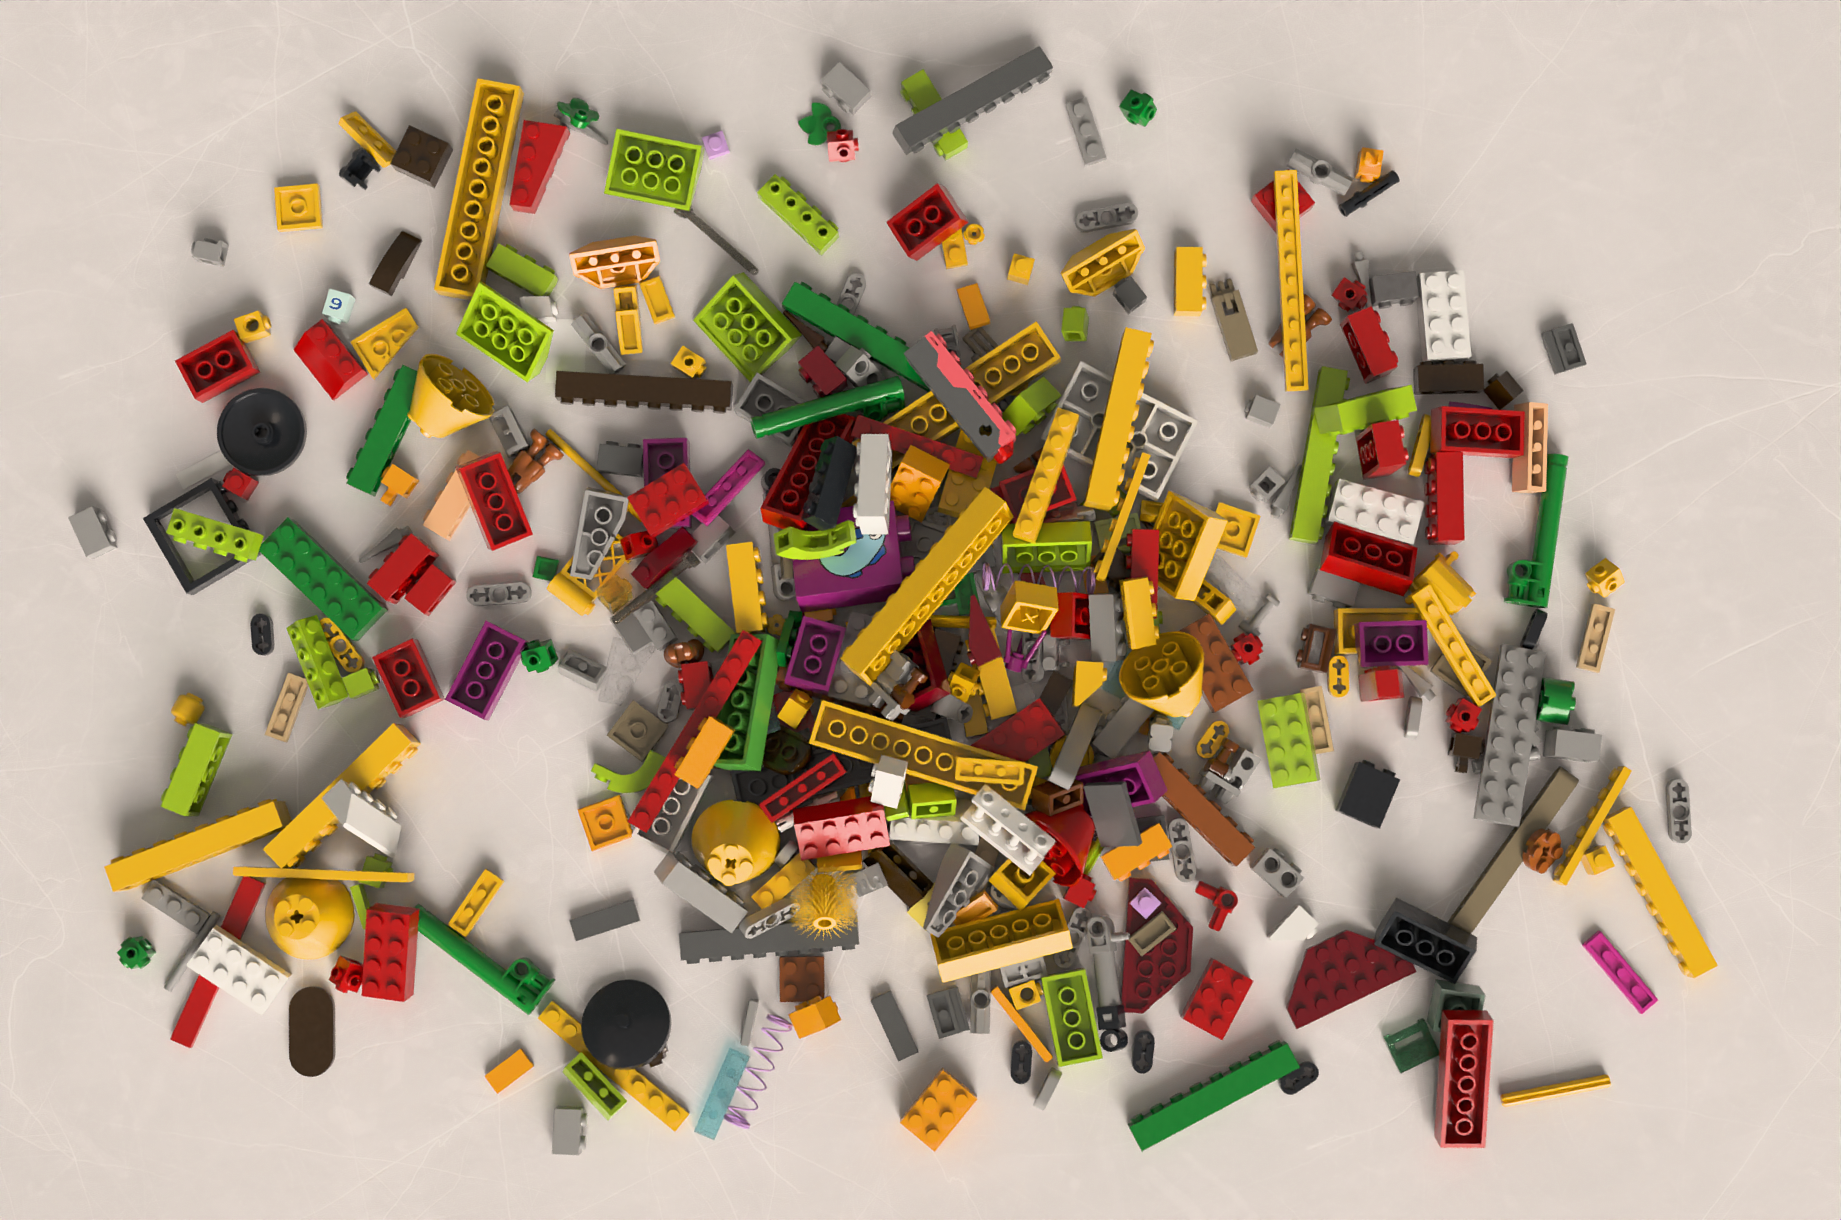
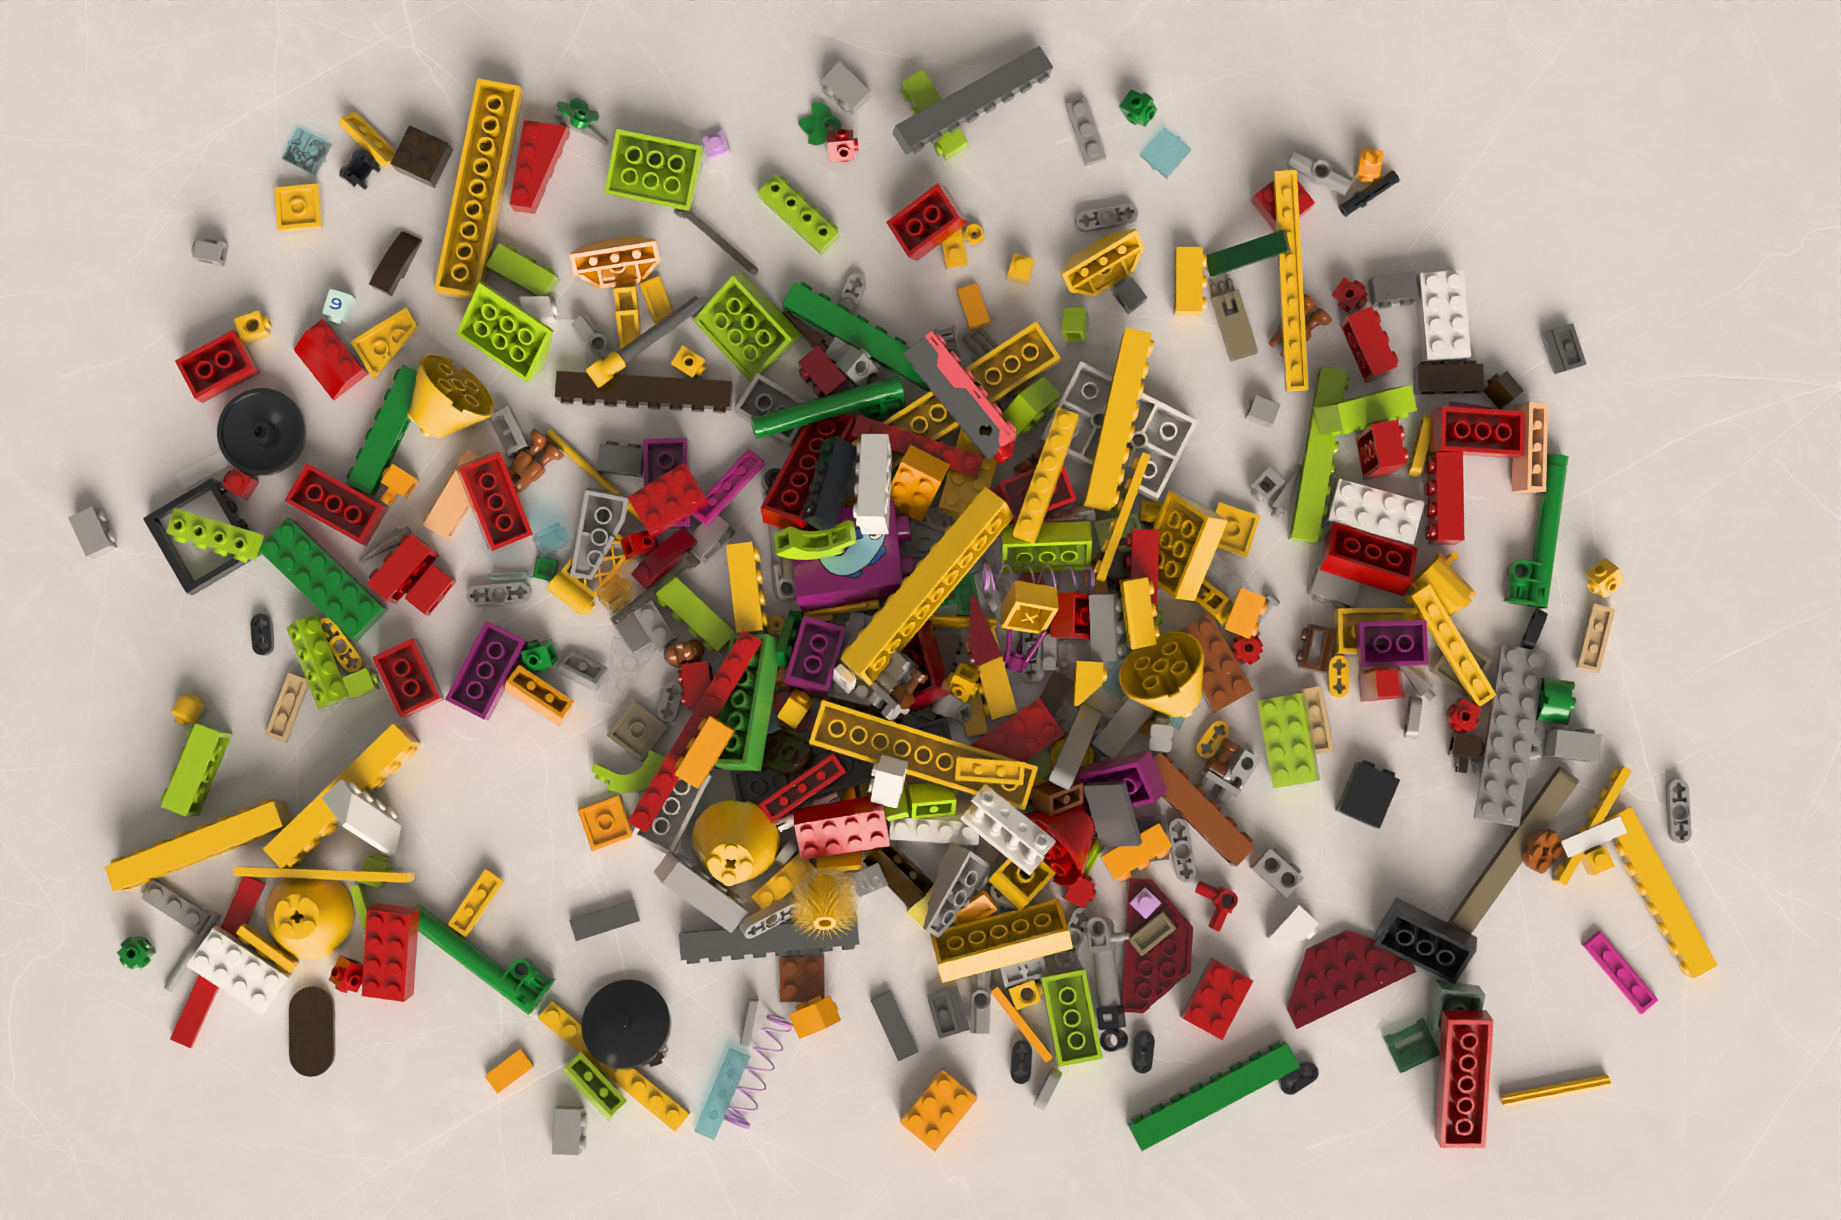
light grey piece [1351,252,1372,308] -> none
none -> yellow plate [236,923,299,973]
none -> clear light blue piece [281,127,332,176]
none -> red brick [284,463,388,547]
none -> clear light blue piece [488,572,532,581]
none -> light orange brick [504,665,574,727]
none -> clear light blue brick [532,522,569,558]
none -> dark grey piece [585,296,703,388]
none -> yellow bar [806,599,881,615]
none -> white plate [833,664,856,694]
none -> clear light blue piece [1140,127,1192,179]
none -> dark green tile [1206,230,1291,277]
none -> light orange brick [1224,587,1268,639]
none -> white sticker [1561,816,1627,858]

